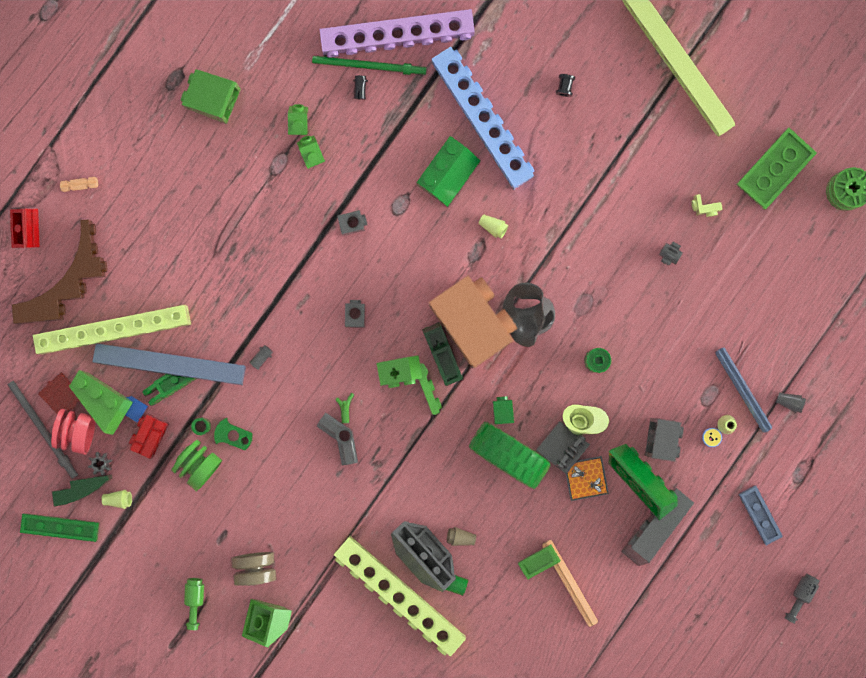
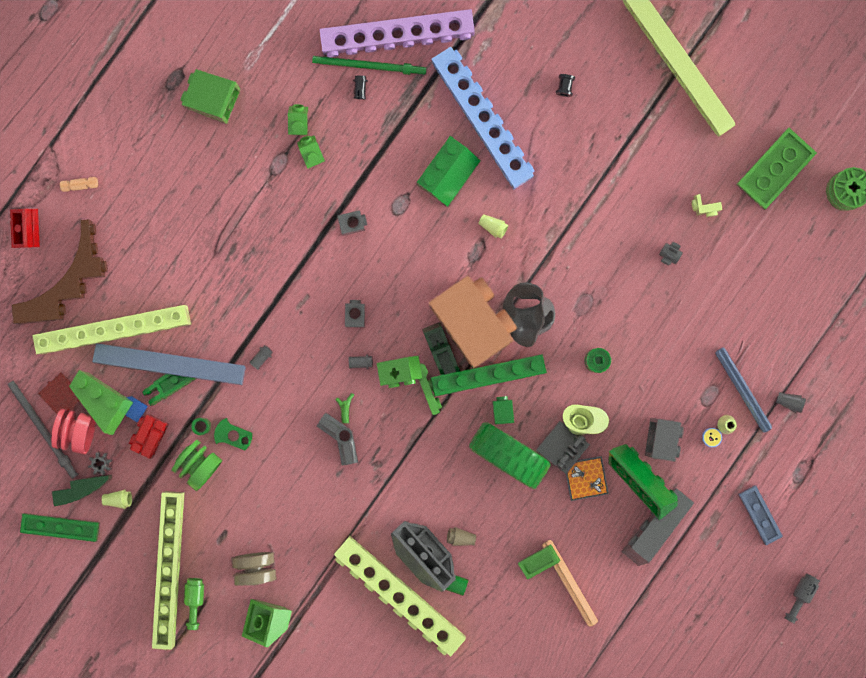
none -> yellowish green brick [152,491,185,650]
none -> dark grey pin [349,354,373,369]
none -> green plate [430,354,547,397]

